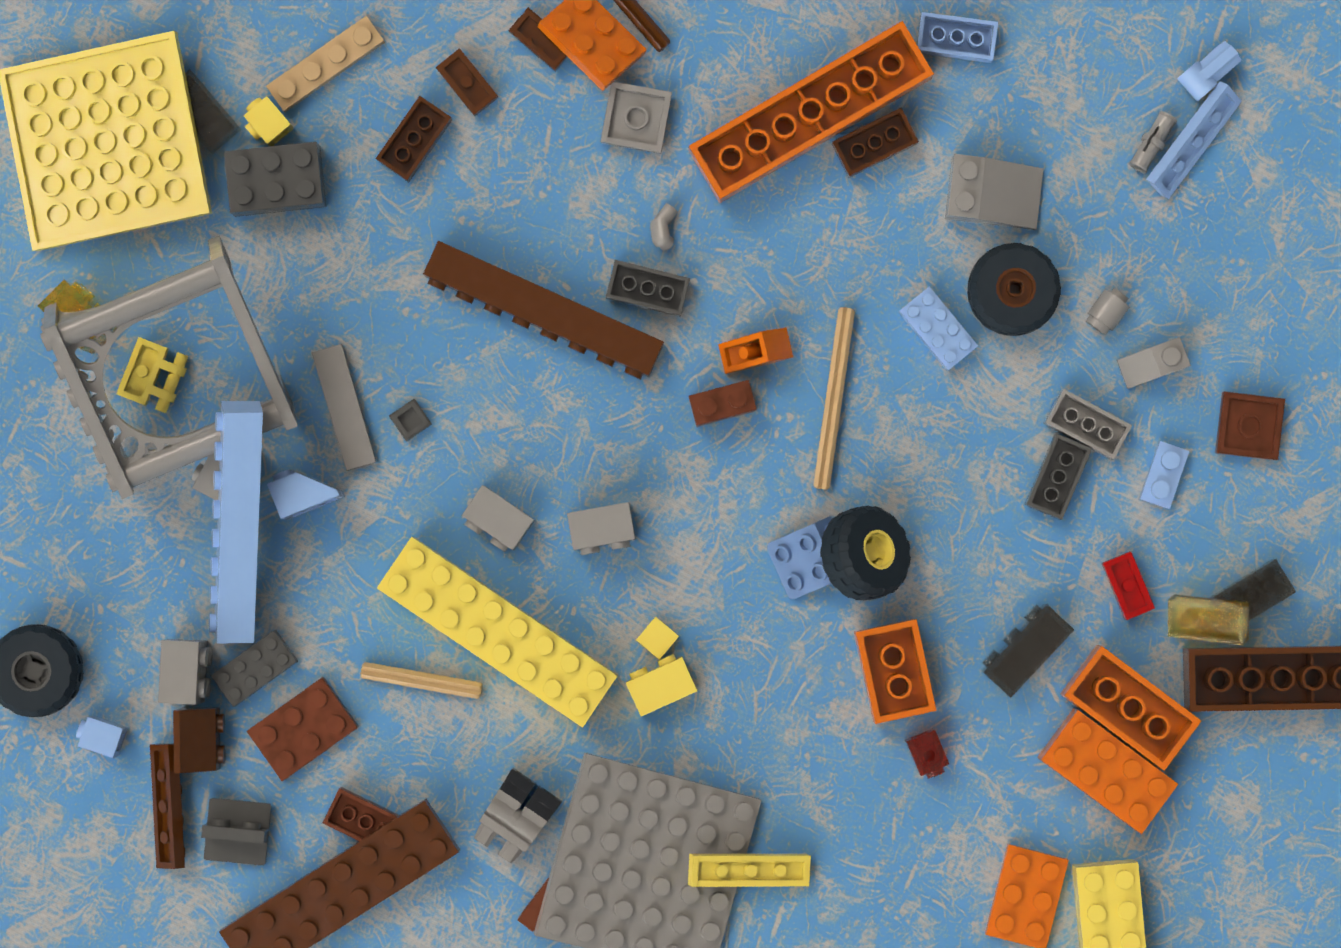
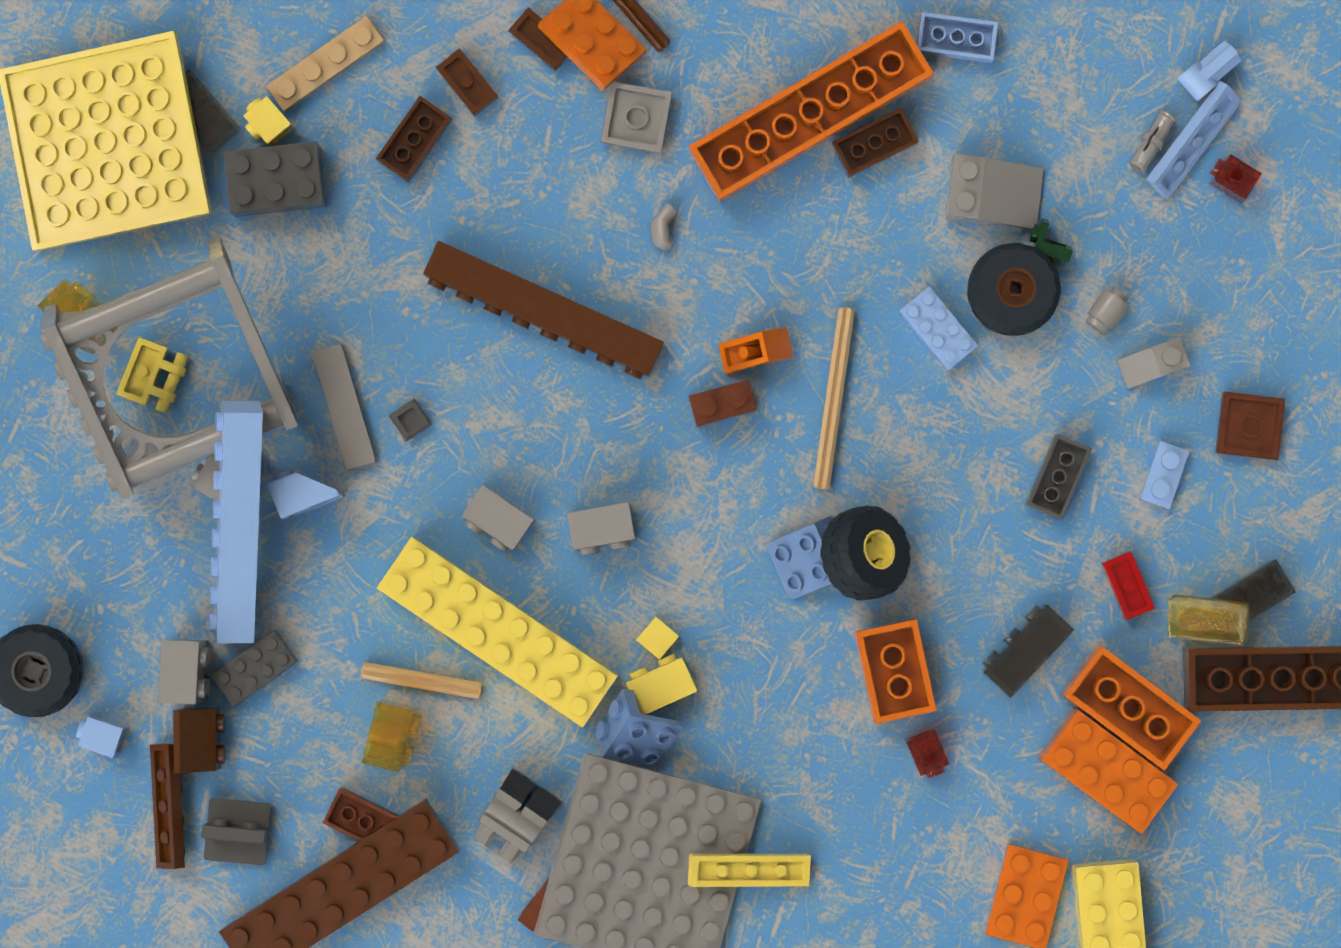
copper plate [246,677,358,781] -> none
dark grey piece [606,260,690,317] -> none
light grey piece [1044,389,1132,460] -> none
none -> clear yellow brick [362,699,422,772]
none -> medium blue bracket [595,689,682,767]
none -> dark green bracket [1029,218,1073,265]
none -> clear red brick [1209,154,1262,203]

